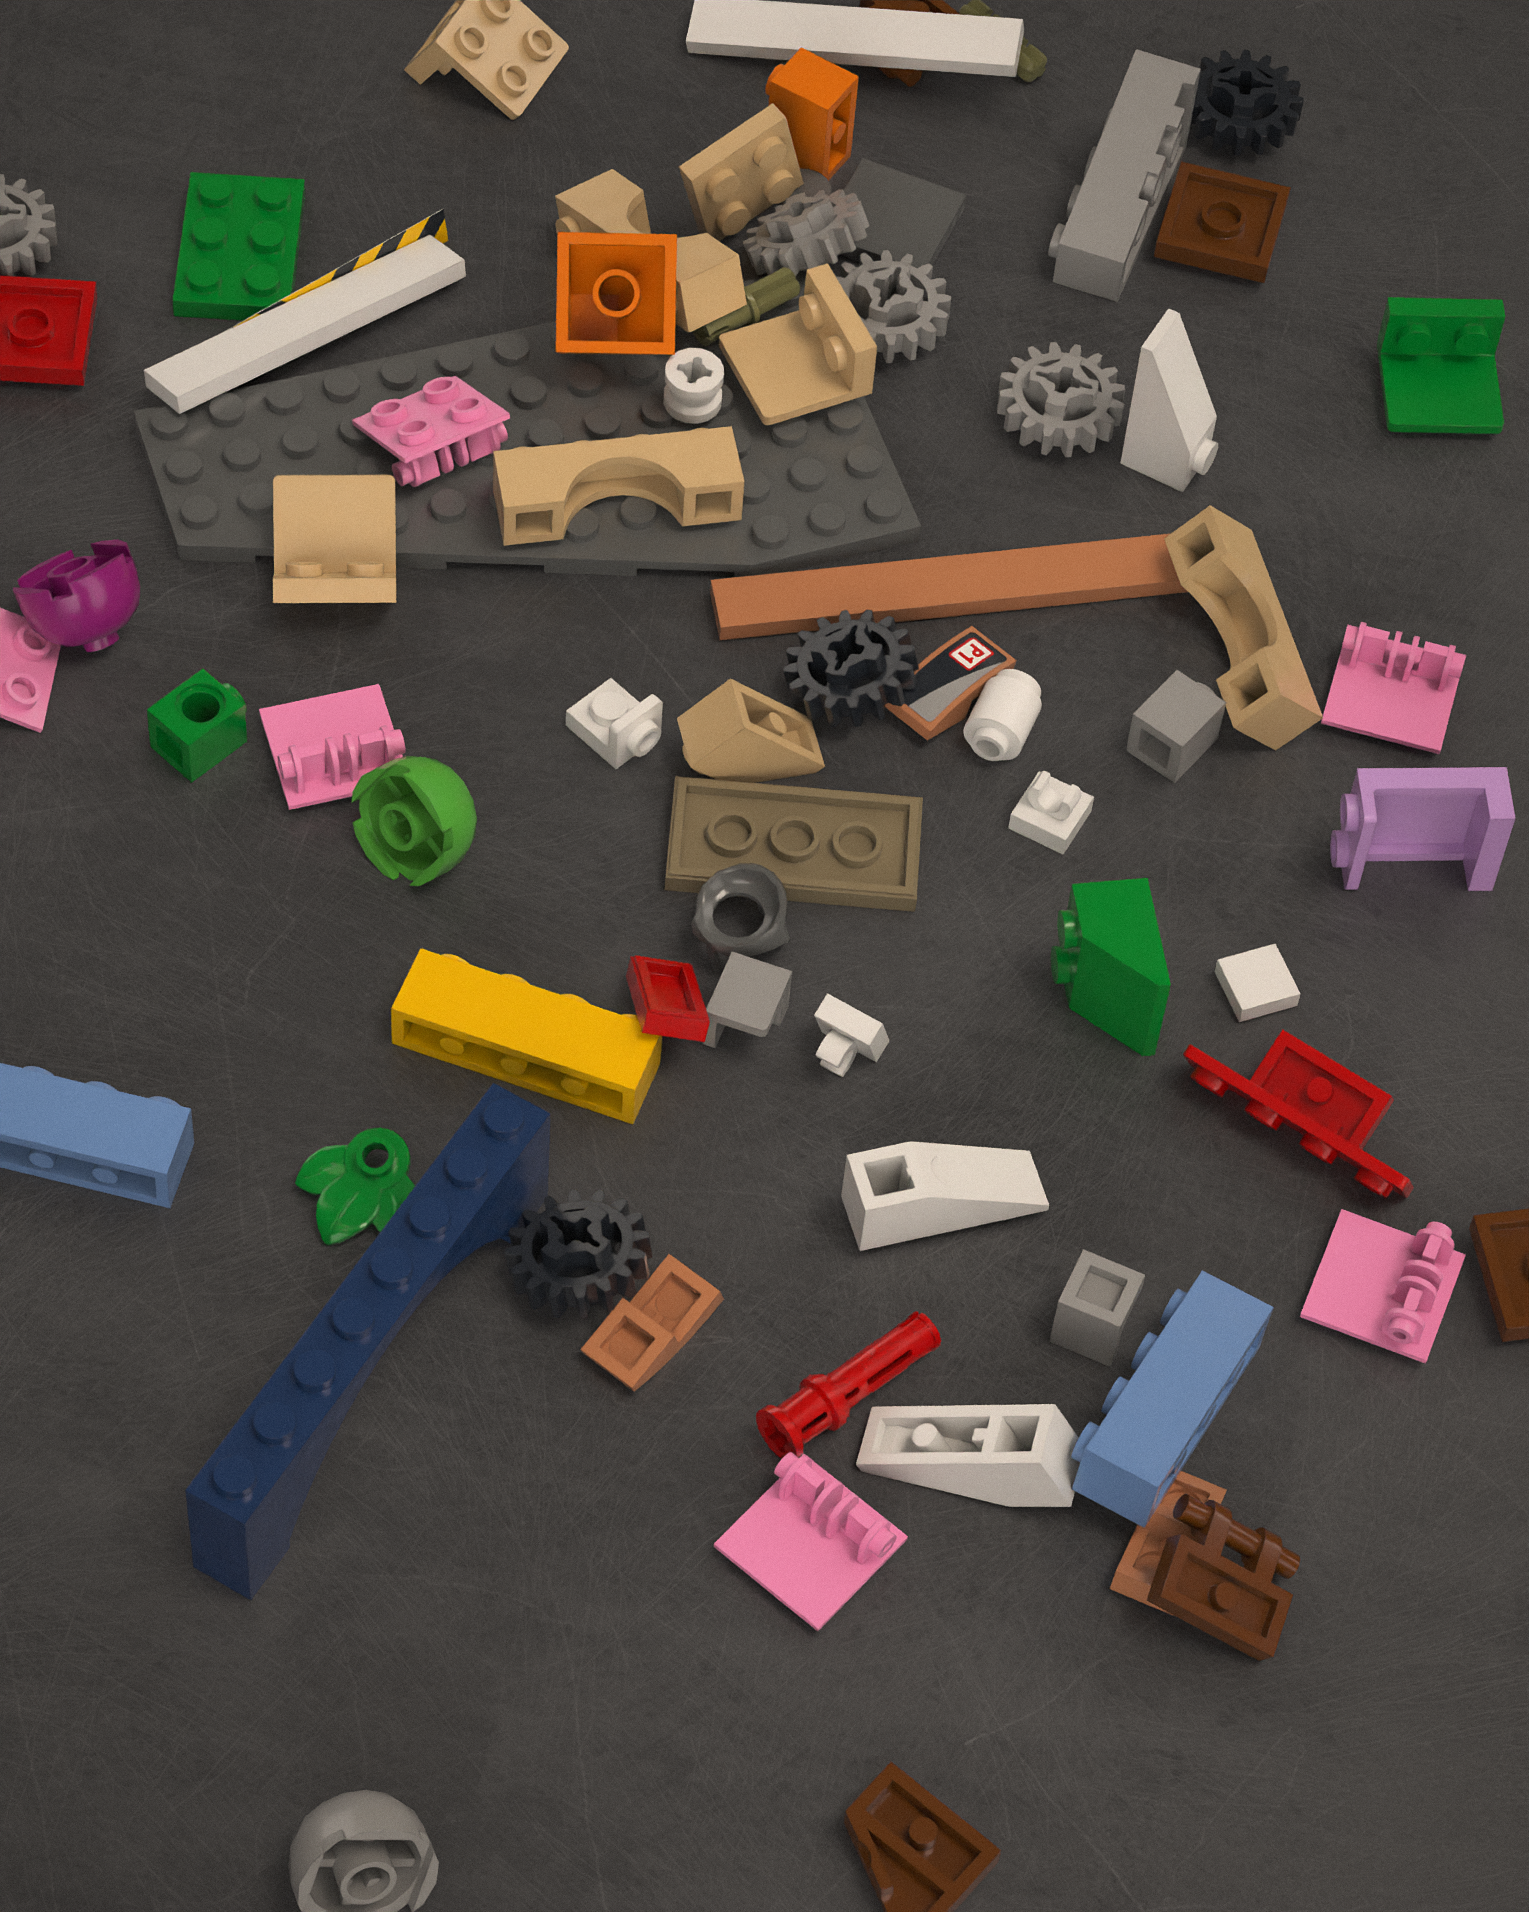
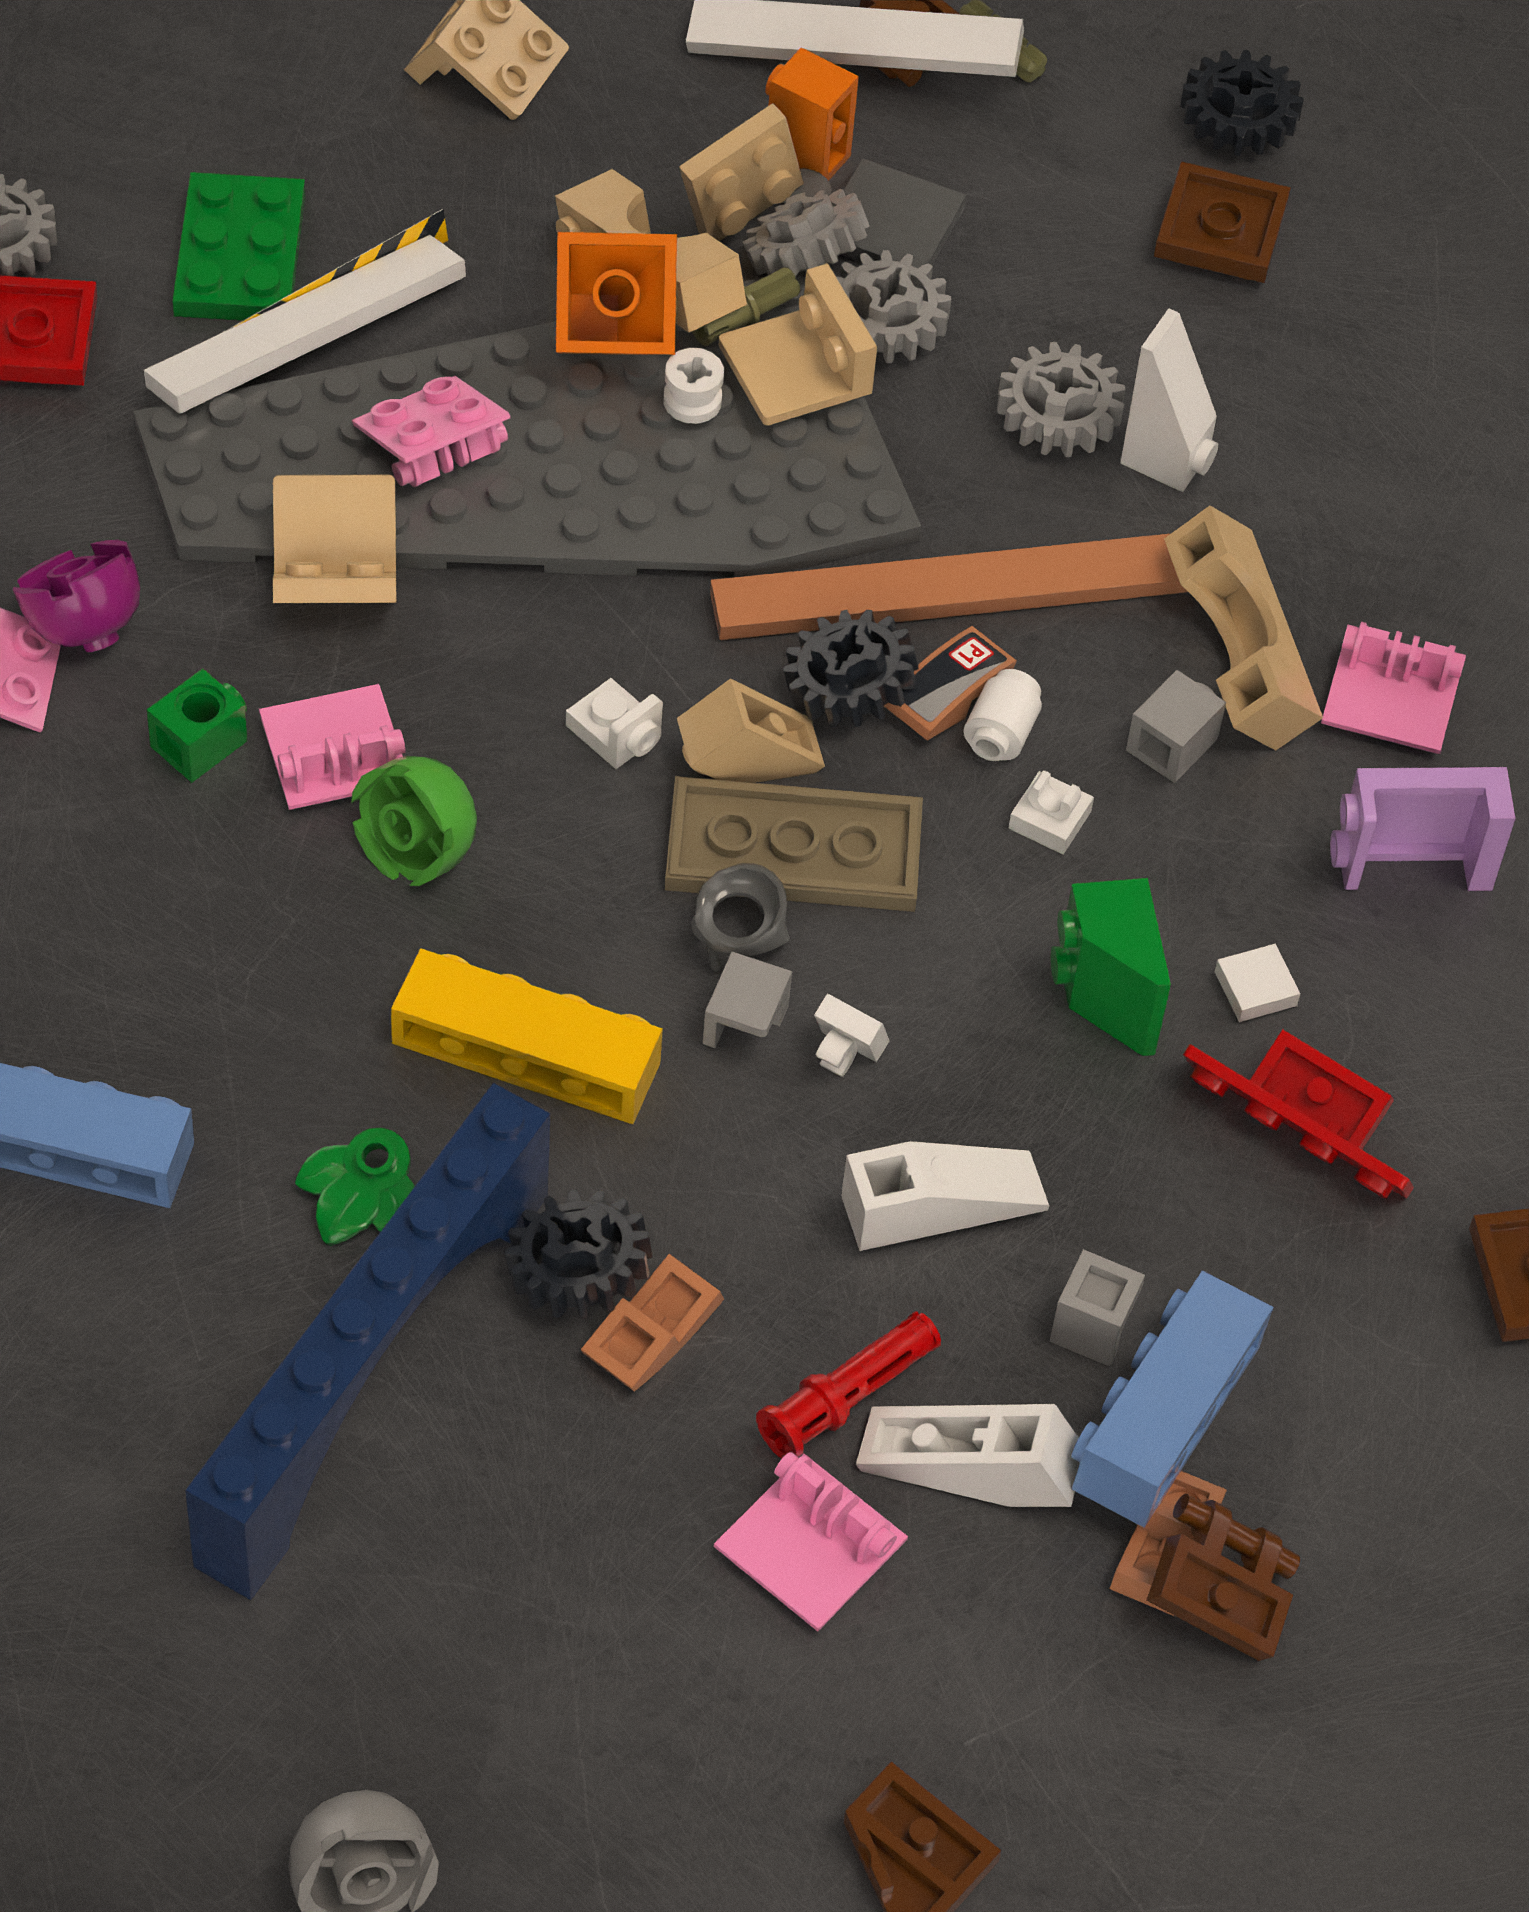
tan arch [493,426,744,546] -> none
red tile [626,955,710,1042] -> none
light grey wedge [1048,49,1201,302] -> none
bright pink hinge [1300,1209,1466,1364] -> none
green bracket [1377,297,1505,434] -> none

